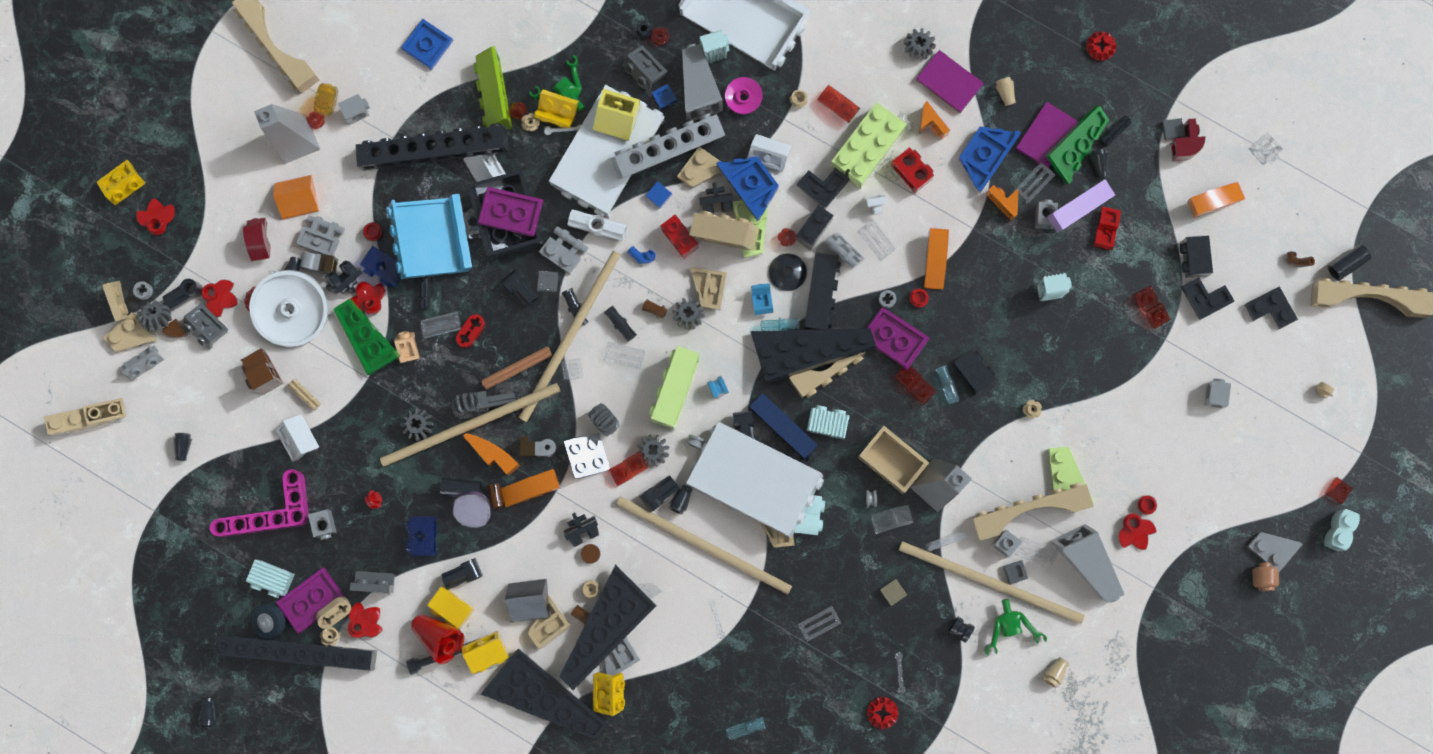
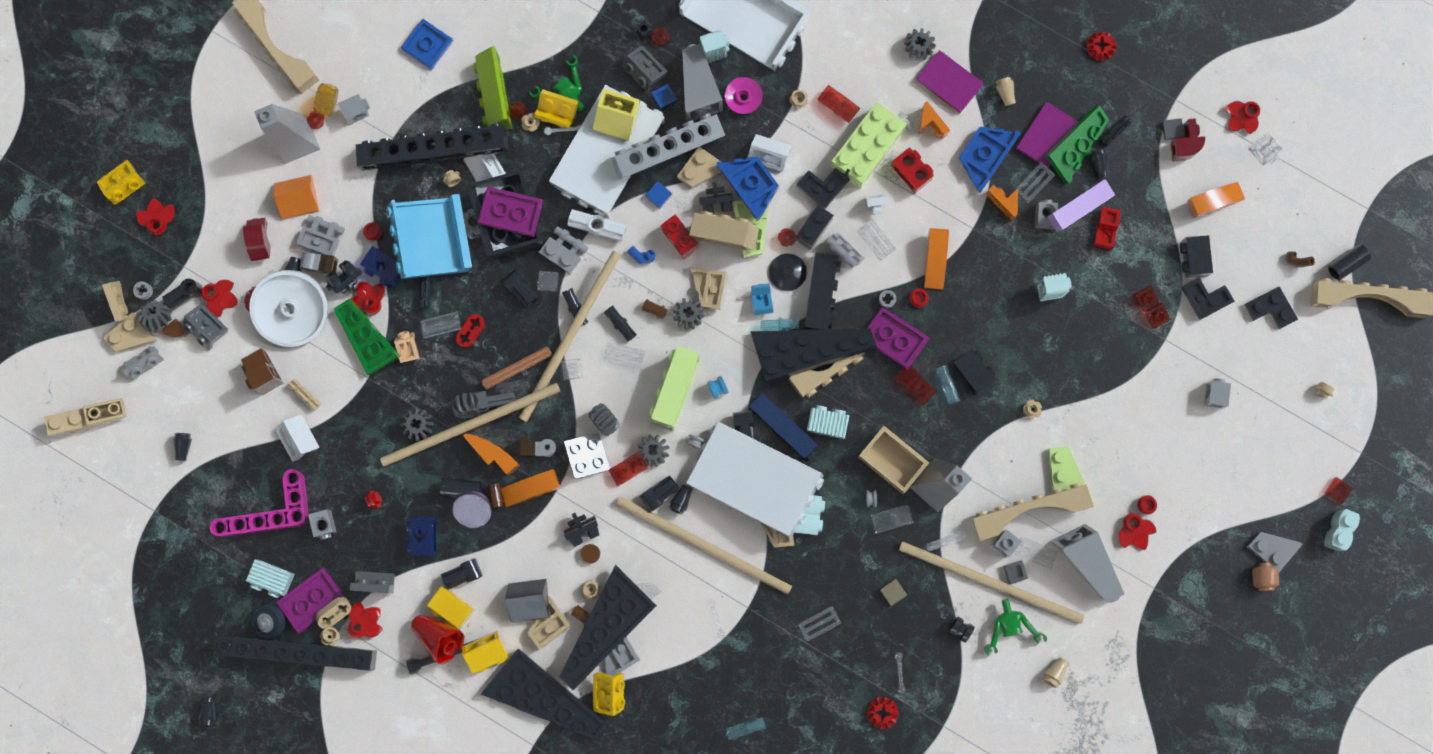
none -> tan plate [443,170,461,187]
none -> red plate [1225,101,1260,134]

